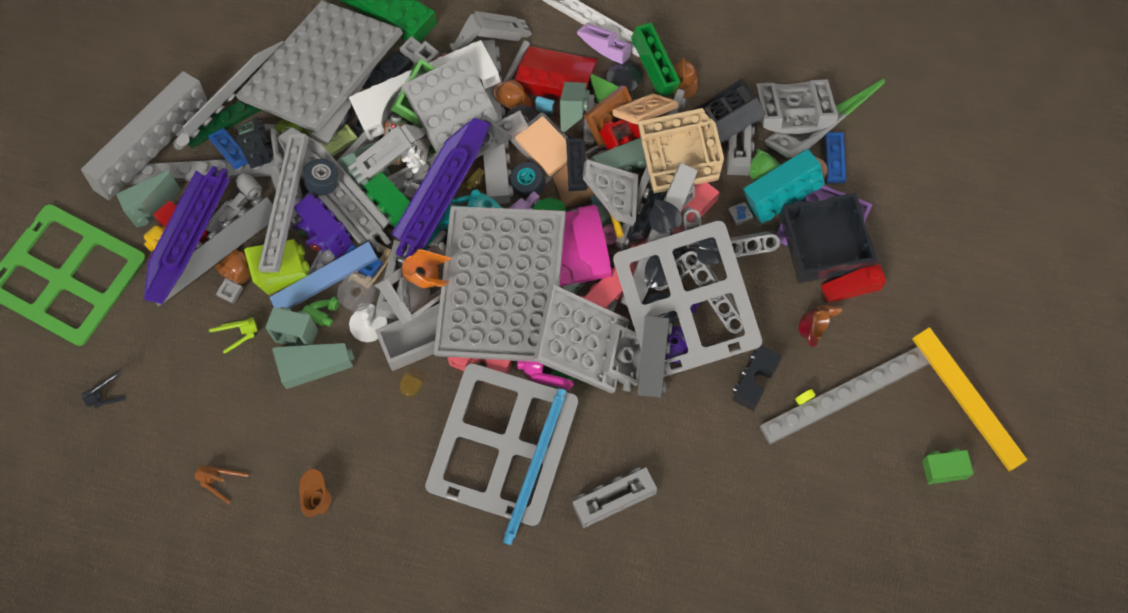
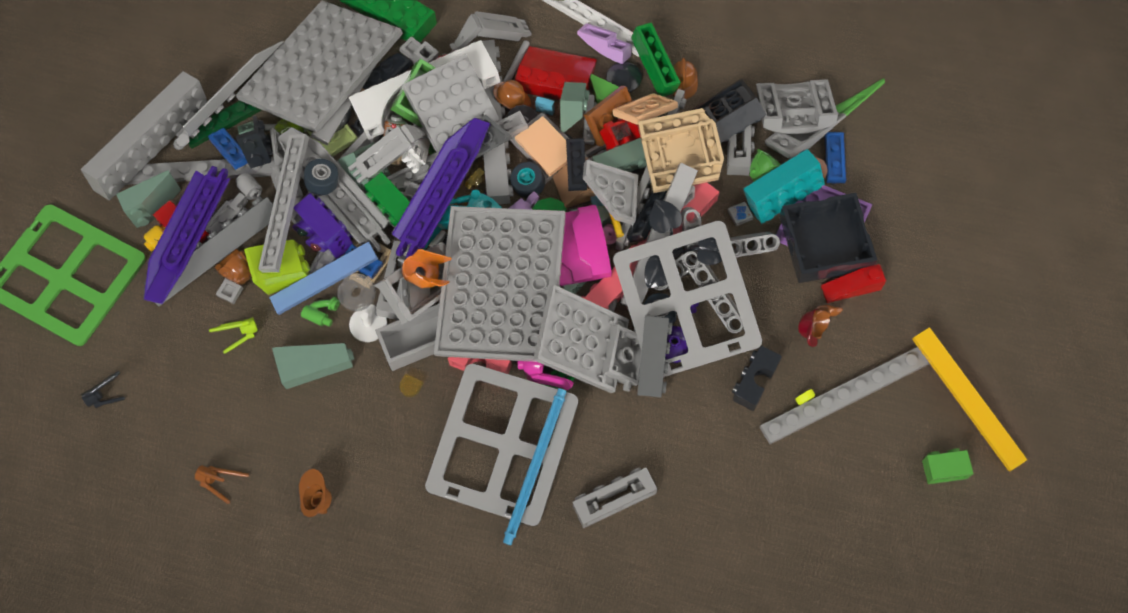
sand green brick [265,307,318,346] -> none

